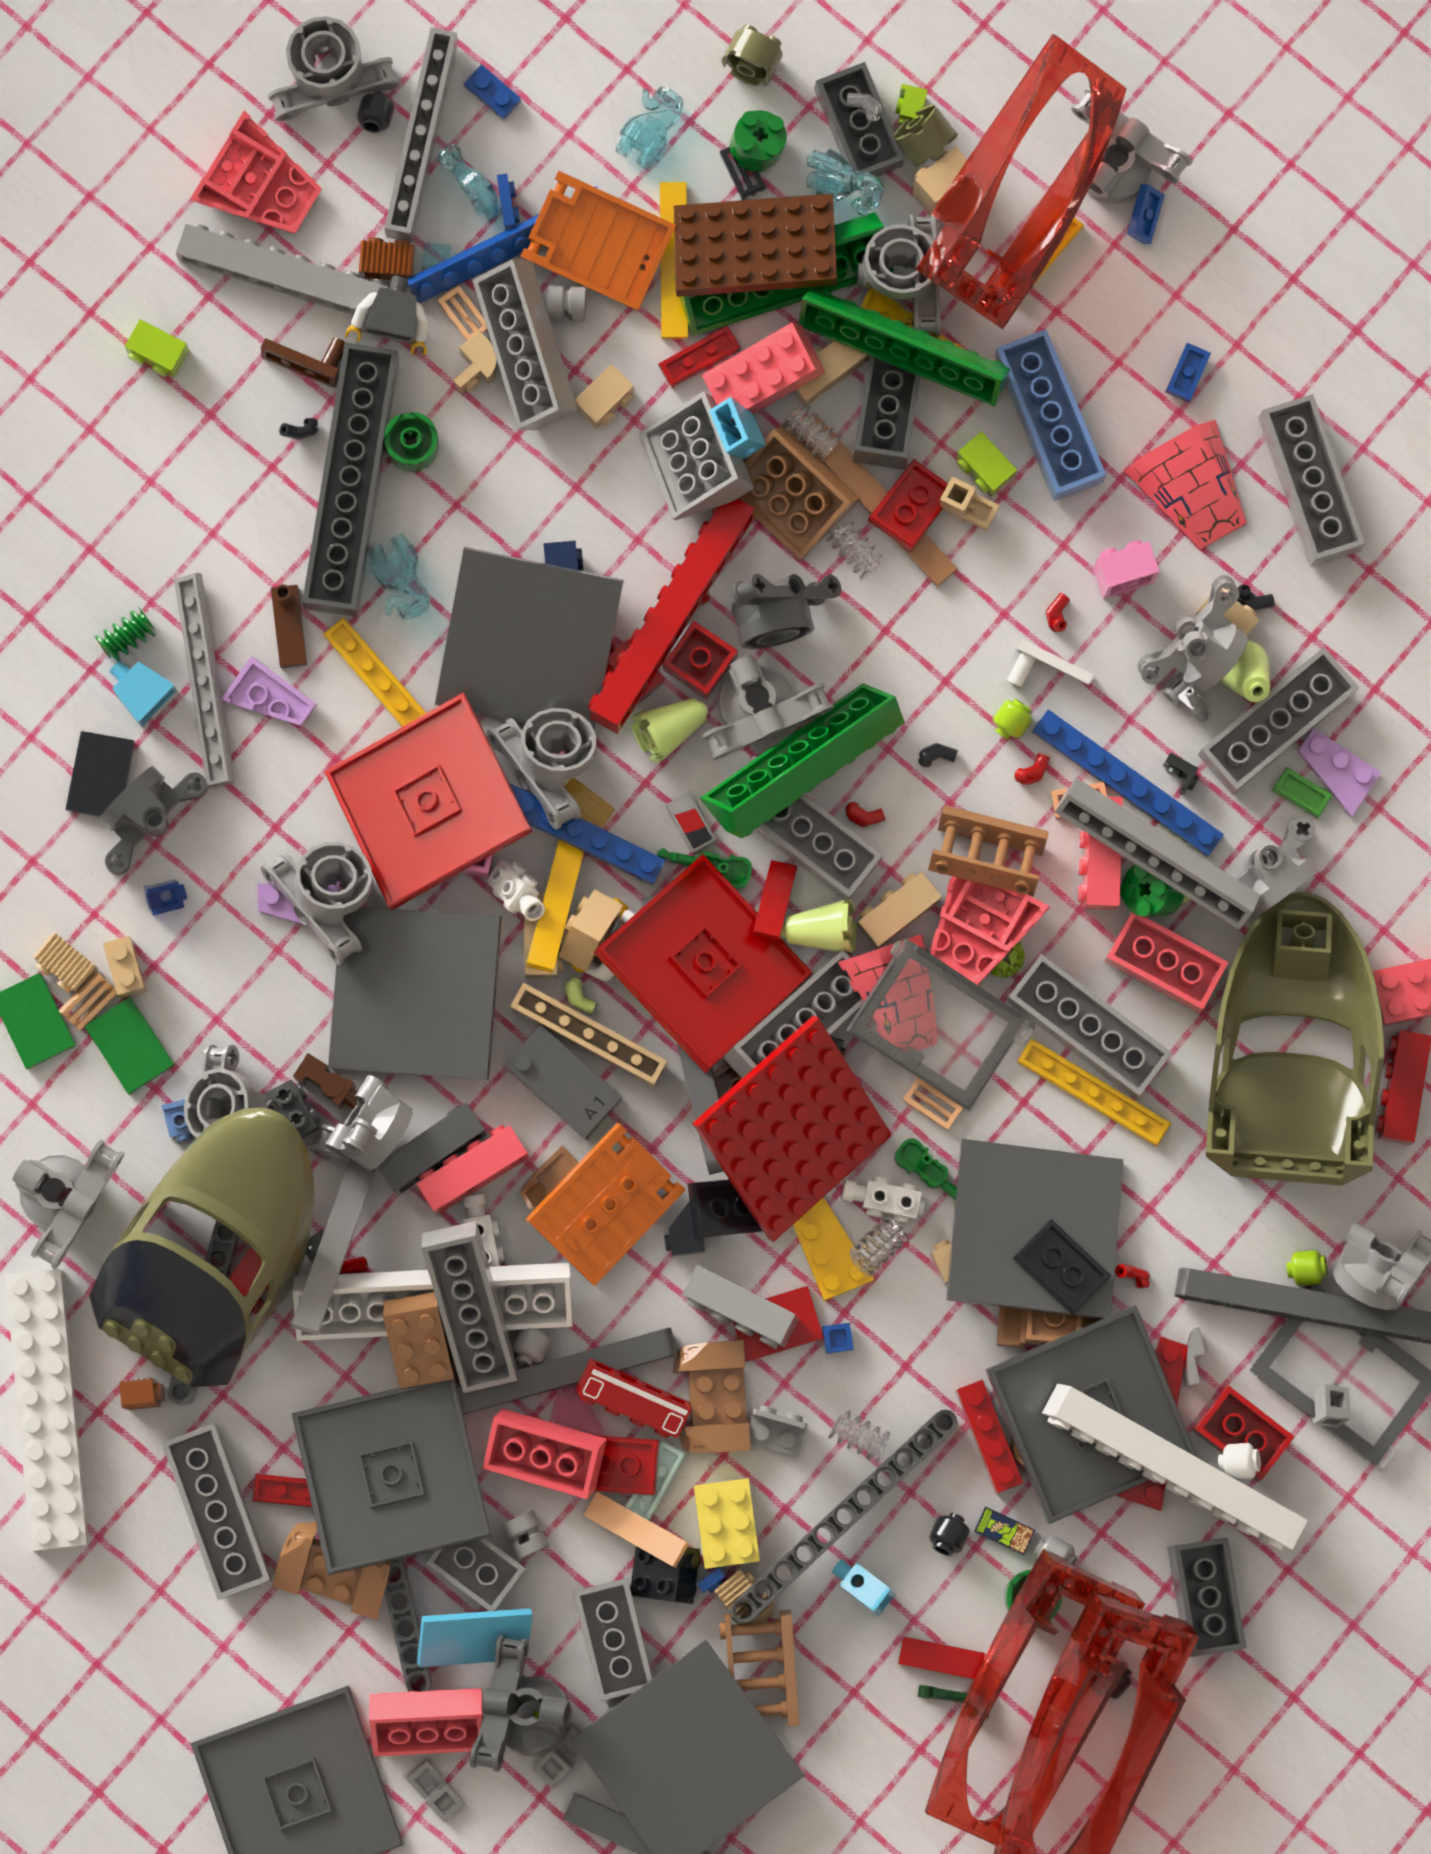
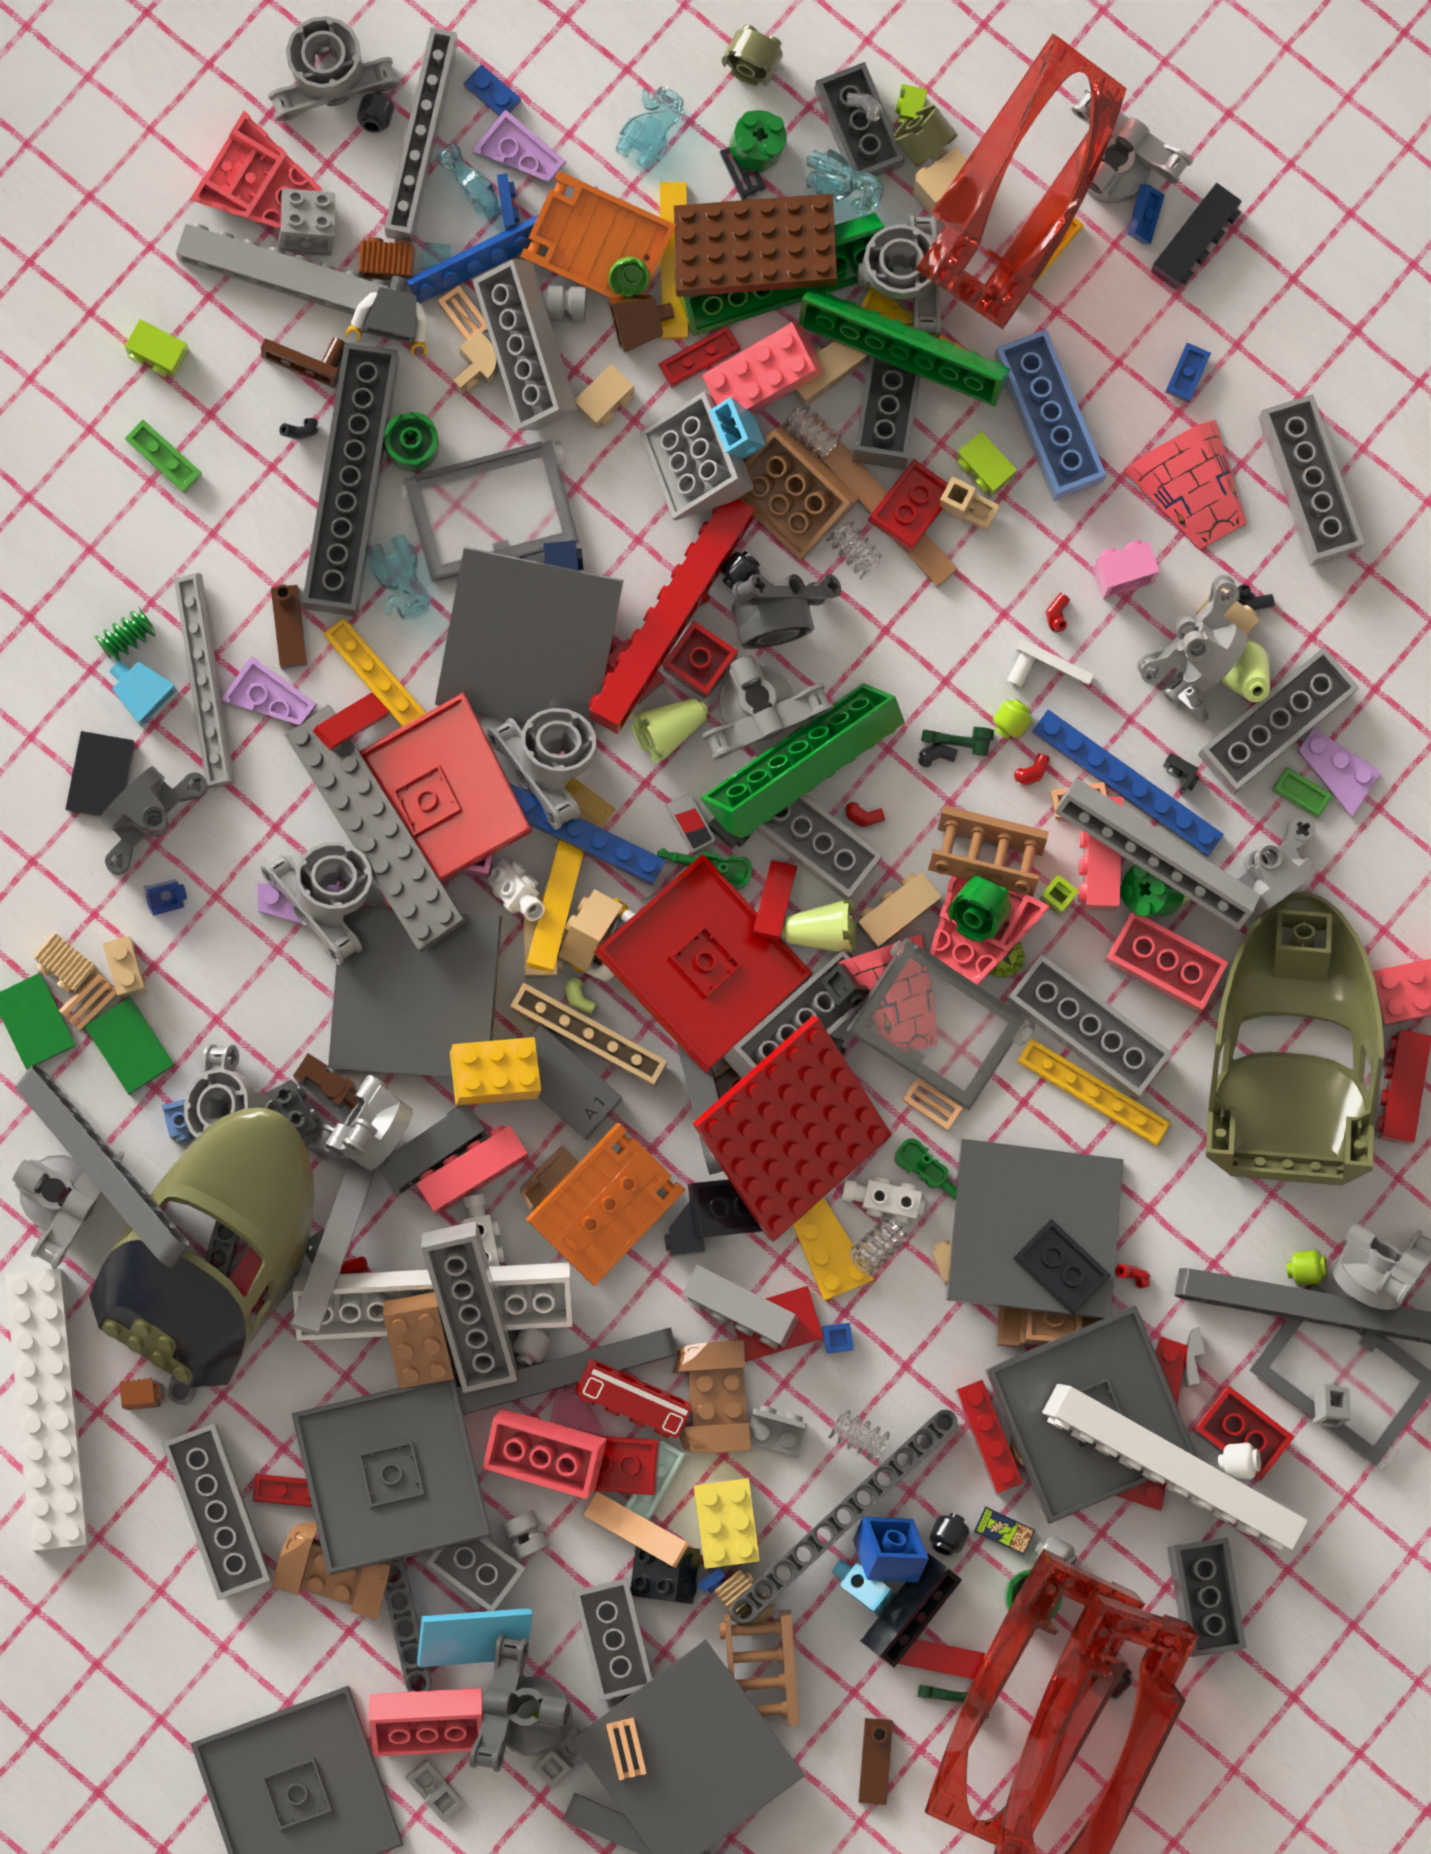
none -> beam [15,1065,191,1268]
none -> bright green plate [125,419,202,493]
none -> light grey bracket [278,188,335,255]
none -> plate [285,705,466,953]
none -> red tile [313,692,390,751]
none -> clear door [400,438,579,582]
none -> yellow brick [449,1037,541,1106]
none -> lavender wing [472,110,567,182]
none -> light nougat tile [606,1718,647,1780]
none -> bright green hair [608,256,650,298]
none -> reddish brown torso [608,294,675,352]
none -> pearl dark grey bracket [708,817,750,850]
none -> black head [721,551,760,590]
none -> pearl dark grey bracket [821,963,870,1008]
none -> blue brick [853,1517,929,1582]
none -> reddish brown piece [858,1718,893,1805]
none -> black brick [861,1553,962,1668]
none -> dark green brick [921,727,995,756]
none -> green brick [948,876,1011,942]
none -> lime brick [1039,874,1079,916]
none -> black brick [1151,182,1242,290]

